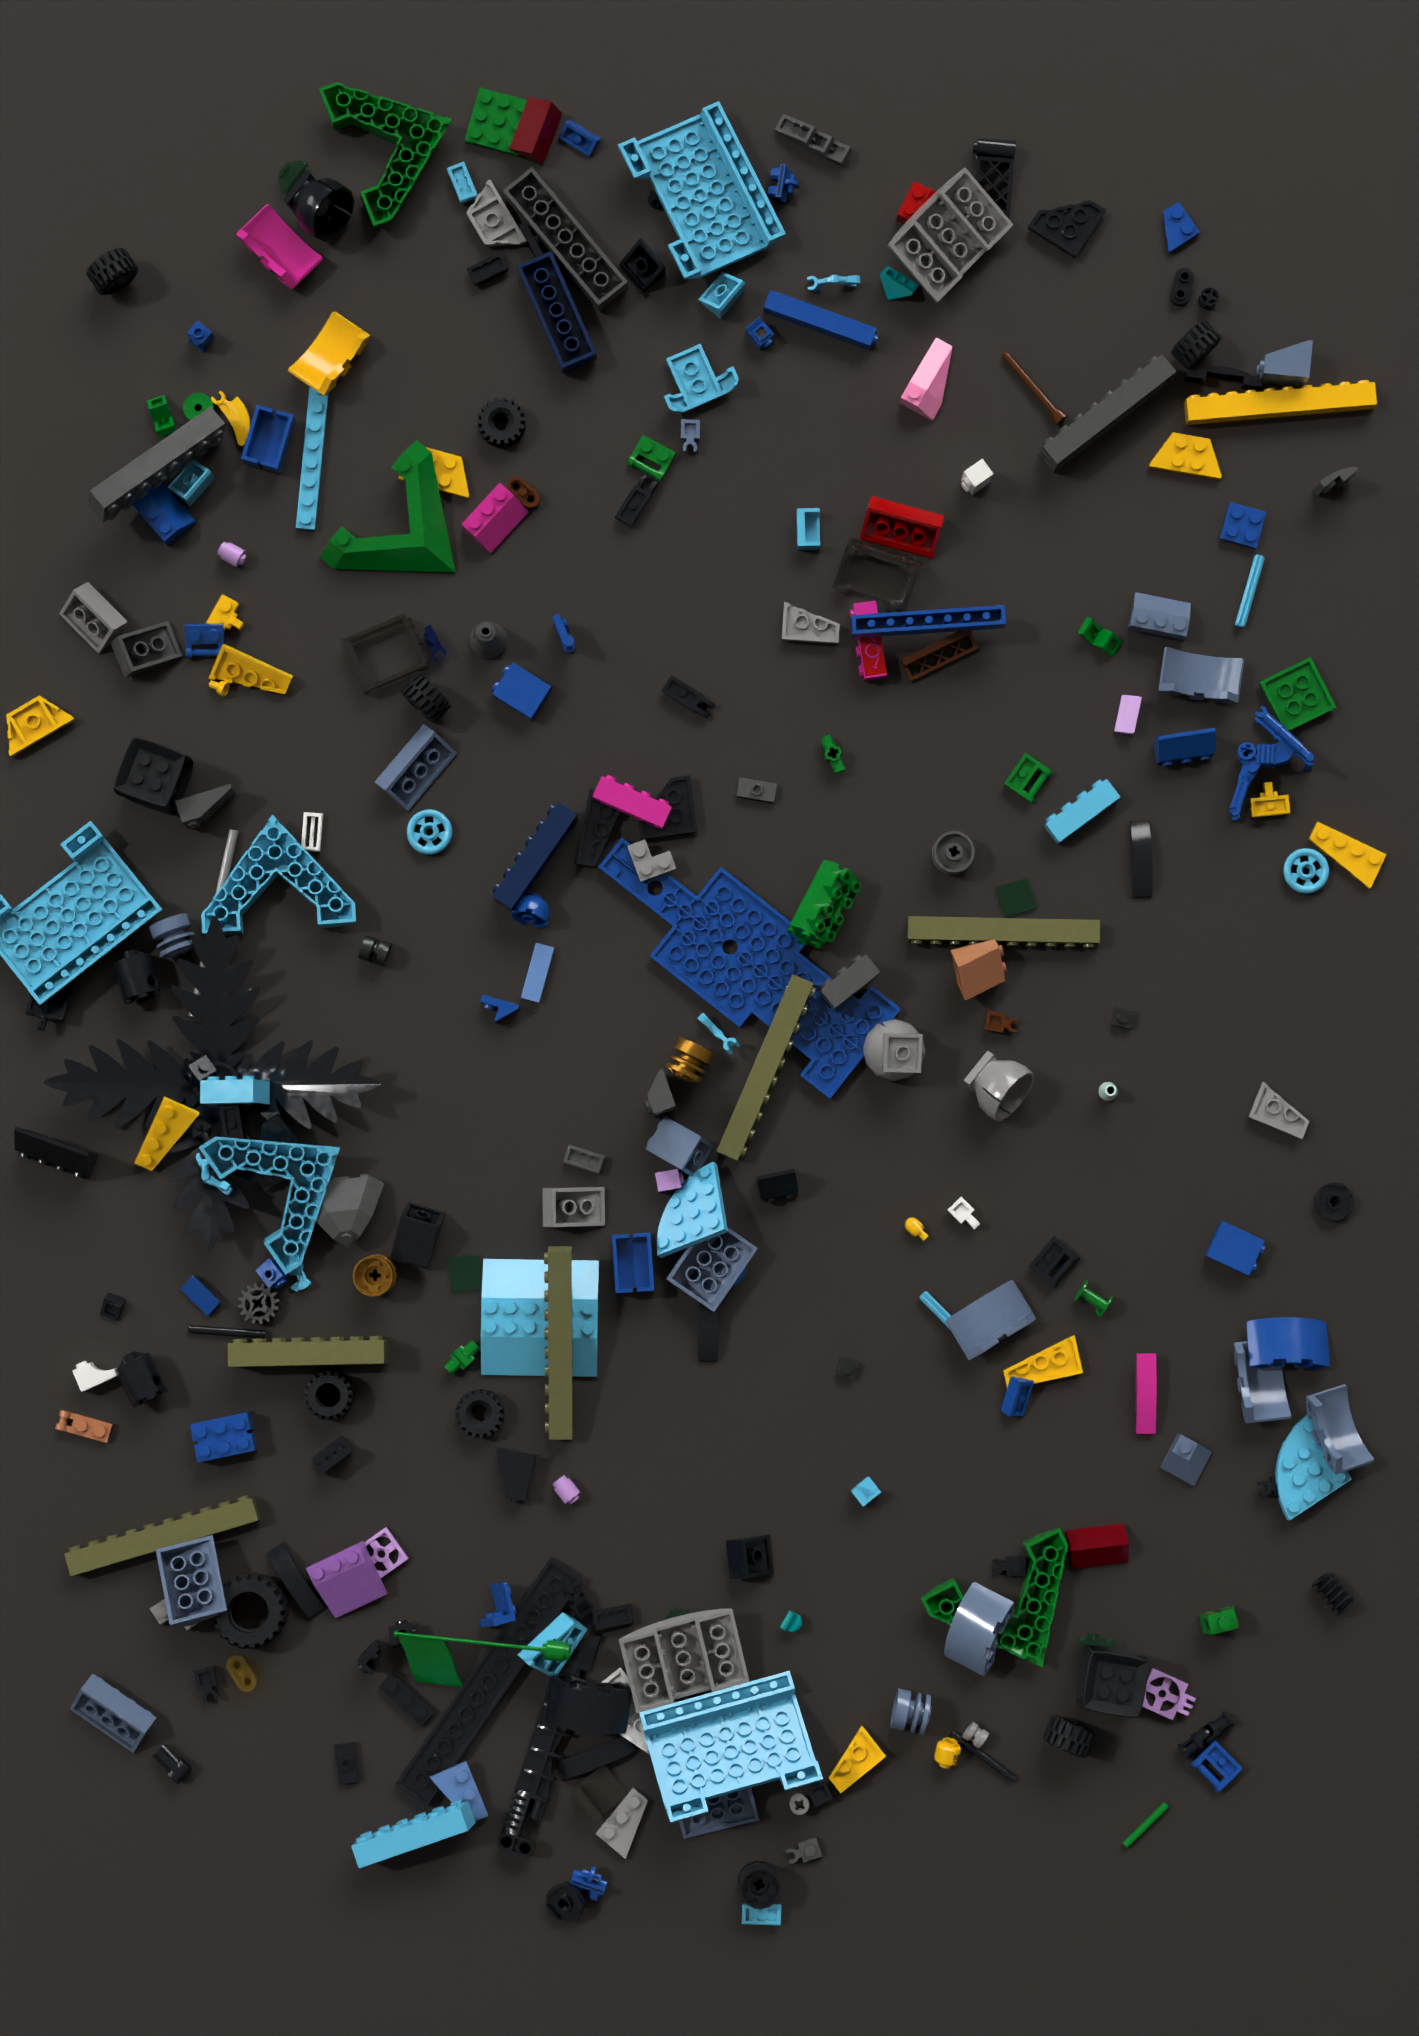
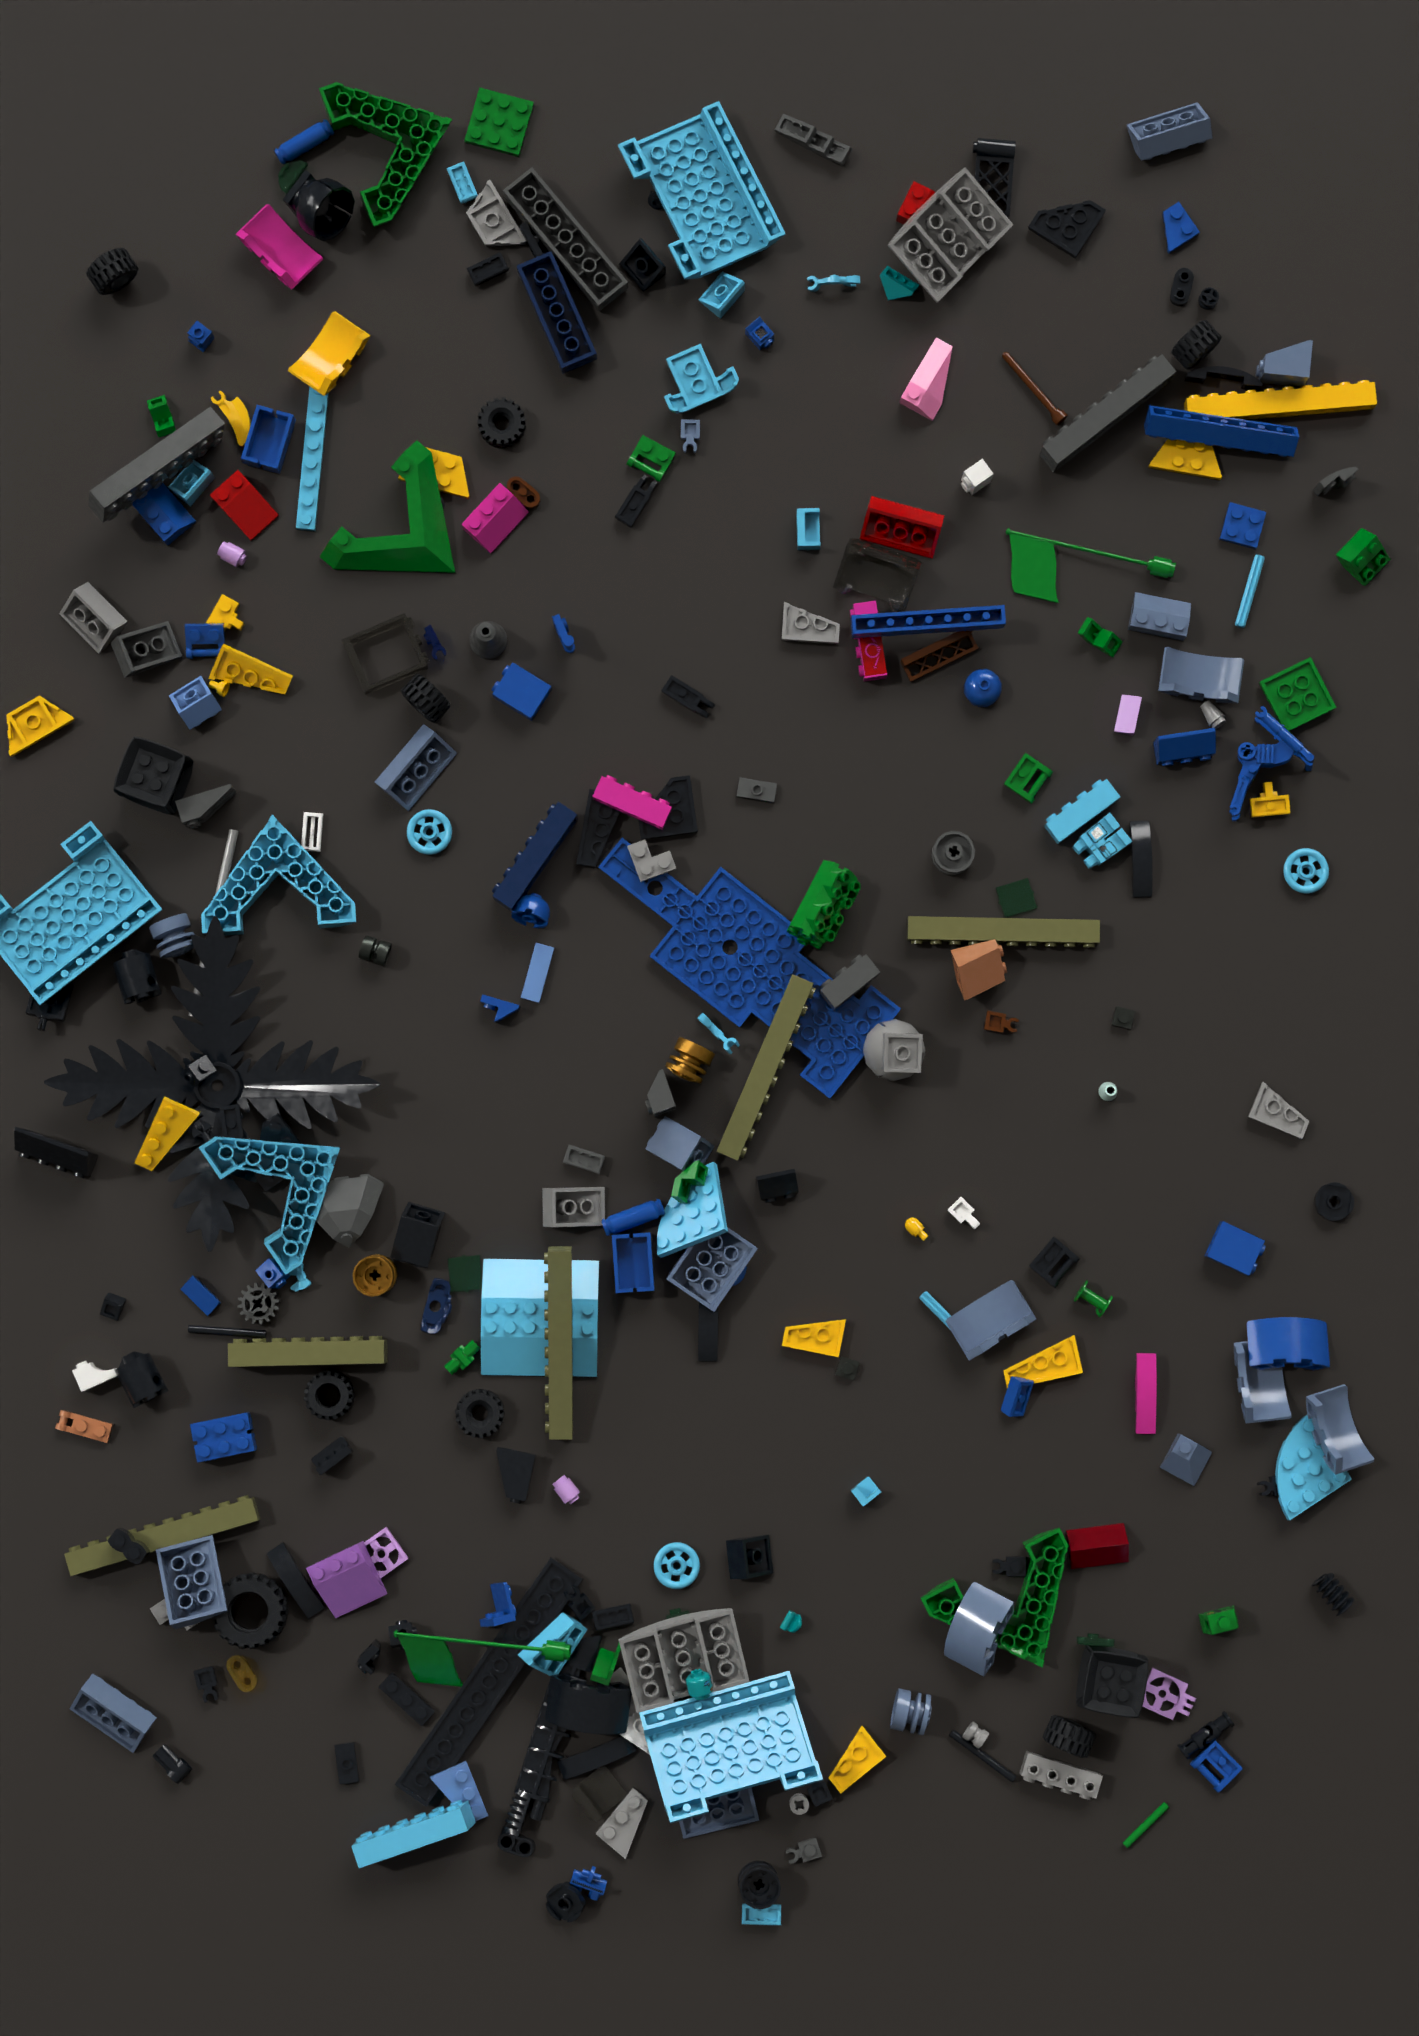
green piece [183,393,214,421] -> none
medium azure piece [196,1153,233,1196] -> none
medium azure wedge [200,1076,270,1105] -> none
dark red slope [509,97,562,166] -> none
blue slope [558,120,601,157] -> none
lavender brick [655,1169,684,1192] -> none
blue brick [763,290,879,351] -> none
blue hips [767,164,800,203] -> none
green axle [820,734,846,774] -> none
yellow head [934,1737,961,1769] -> none
light grey plate [964,1051,1034,1121] -> none
yellow wing [1308,821,1387,889] -> none
none -> black brick [108,1528,150,1564]
none -> medium blue slope [169,676,222,730]
none -> red slope [210,470,279,541]
none -> blue axle [274,119,334,164]
none -> dark blue piece [421,1278,452,1334]
none -> green panel [590,1643,621,1686]
none -> blue axle [601,1199,665,1236]
none -> medium azure plate [654,1542,700,1589]
none -> green slope [671,1161,708,1203]
none -> teal head [686,1669,713,1700]
none -> yellow wing [782,1319,846,1357]
none -> blue cylinder [964,669,1002,707]
none -> green flag [1006,528,1176,603]
none -> light grey brick [1020,1751,1103,1800]
none -> medium azure hips [1072,812,1132,869]
none -> sand blue slope [1127,102,1213,161]
none -> blue brick [1144,405,1299,457]
none -> light grey cone [1200,700,1226,729]
none -> green slope [1336,528,1391,586]

